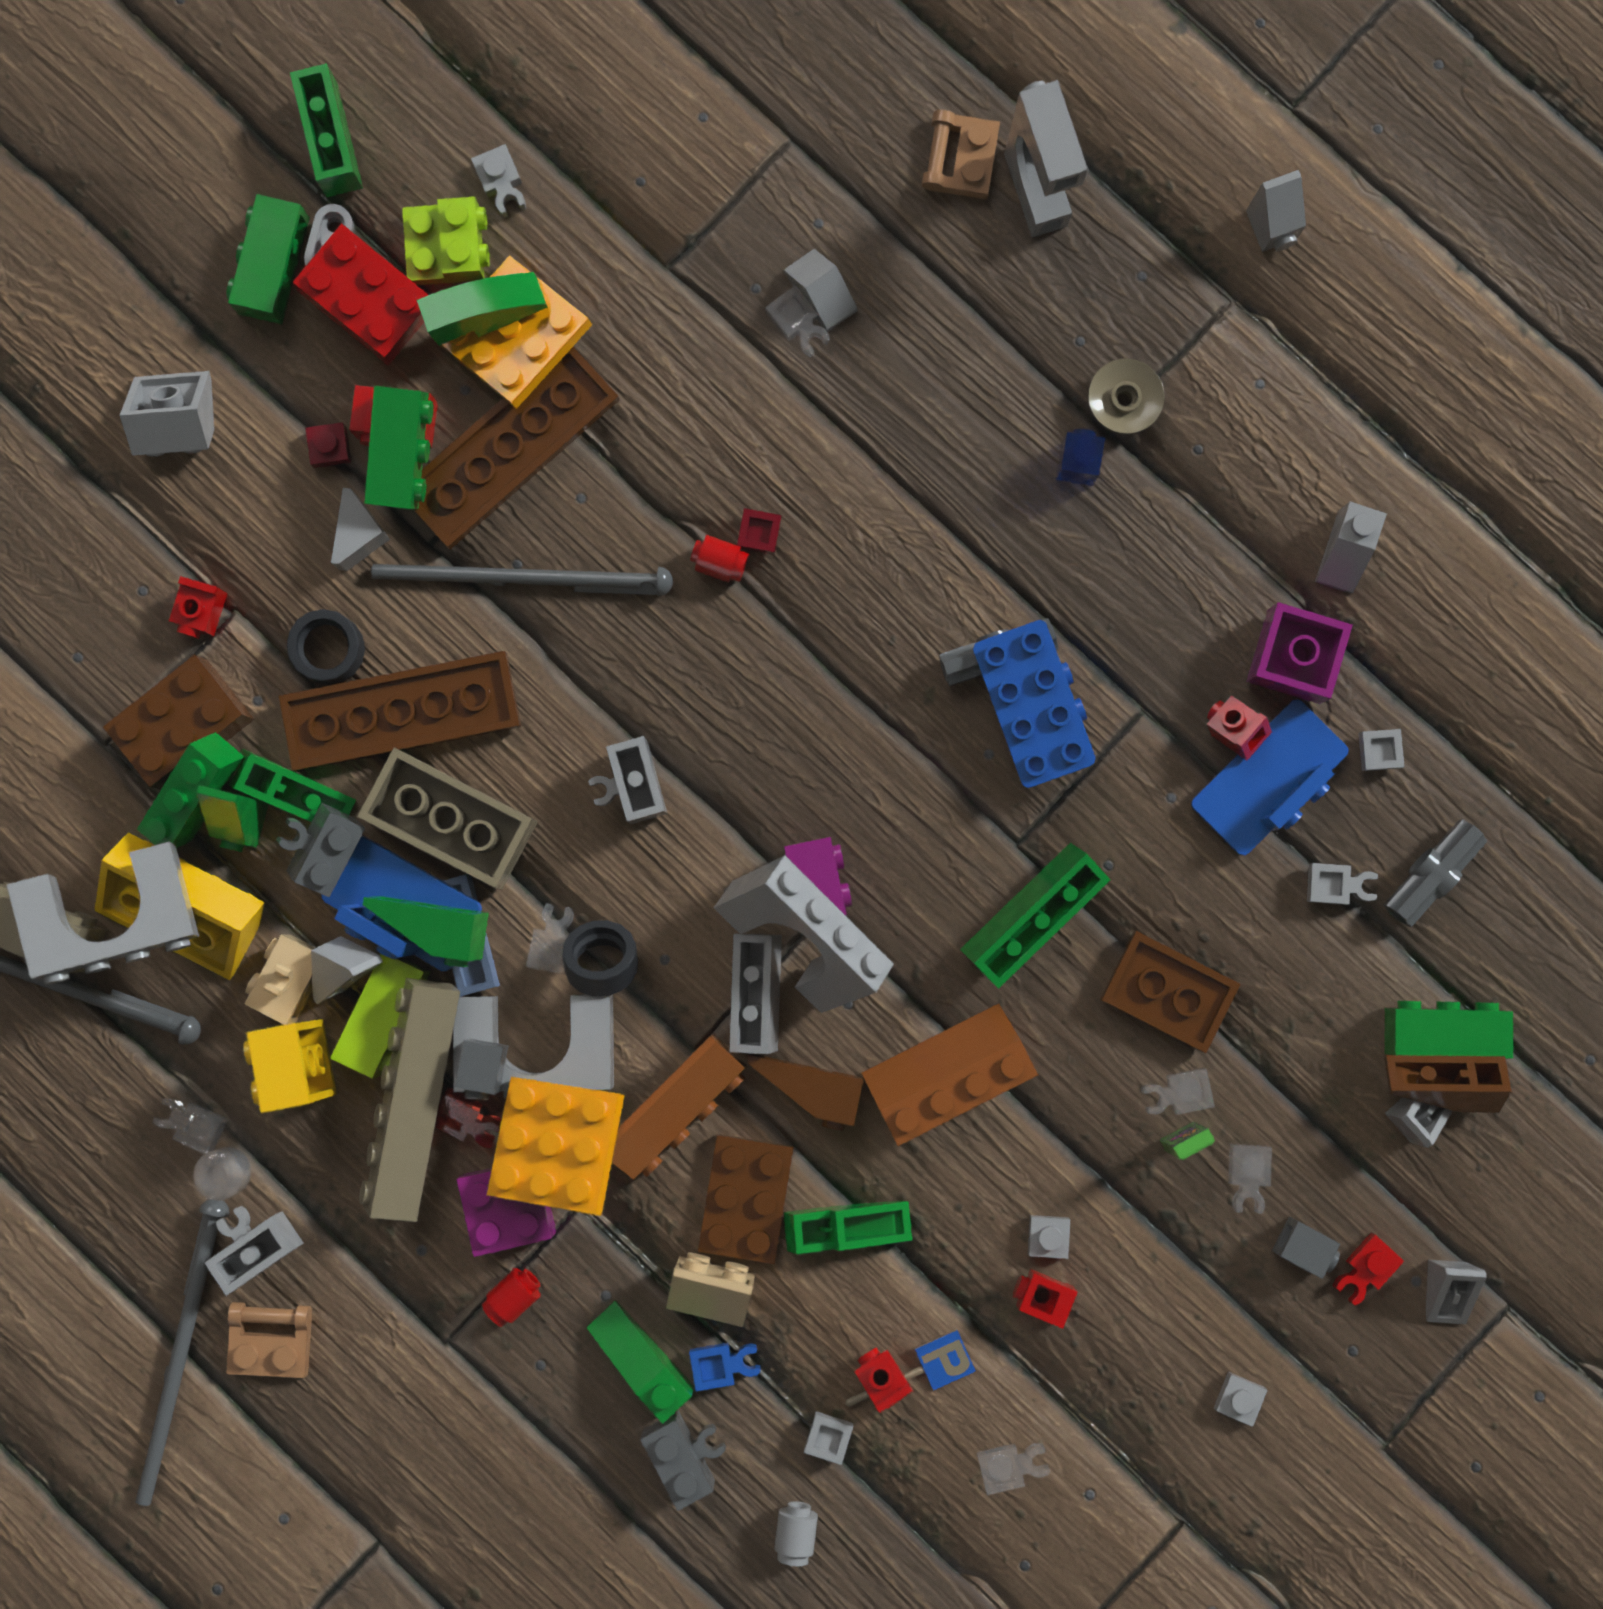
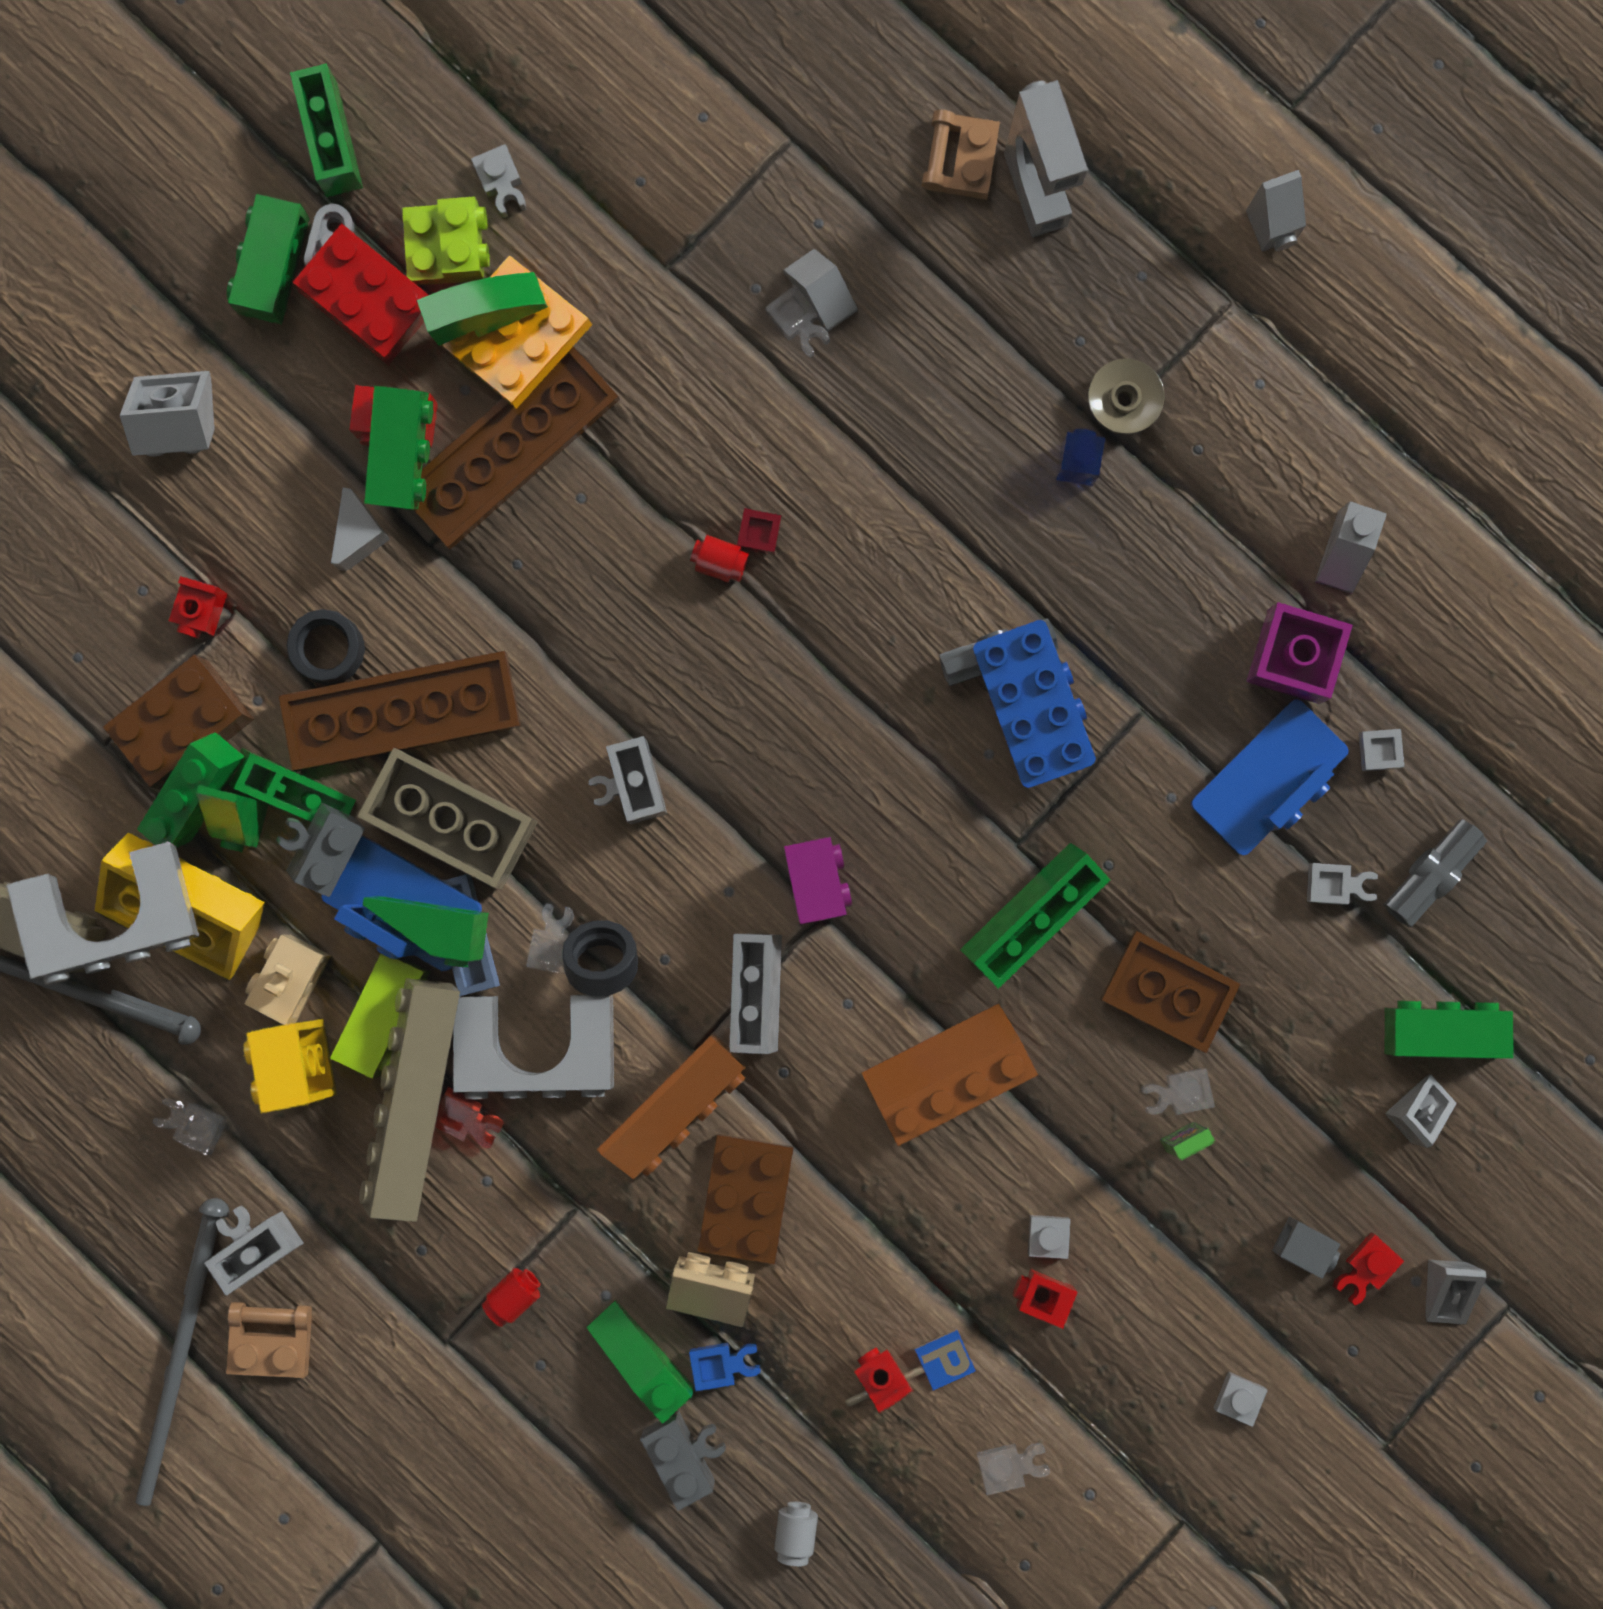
clear head [193,1147,251,1201] -> none
dark red plate [305,422,351,468] -> none
light grey slope [311,936,383,1004] -> none
dark grey bar [371,564,673,596] -> none
dark grey brick [455,1038,509,1100] -> none
magenta brick [457,1168,557,1257] -> none
light orange plate [487,1077,624,1216] -> none
light grey arch [714,855,894,1013] -> none
reddish brown slope [747,1053,863,1131] -> none
green slope [783,1201,912,1255] -> none
light grey plate [804,1411,853,1465] -> none
brick [1207,695,1272,761] -> none
clear plate [1228,1144,1272,1214] -> none
reddish brown slope [1384,1055,1512,1113] -> none

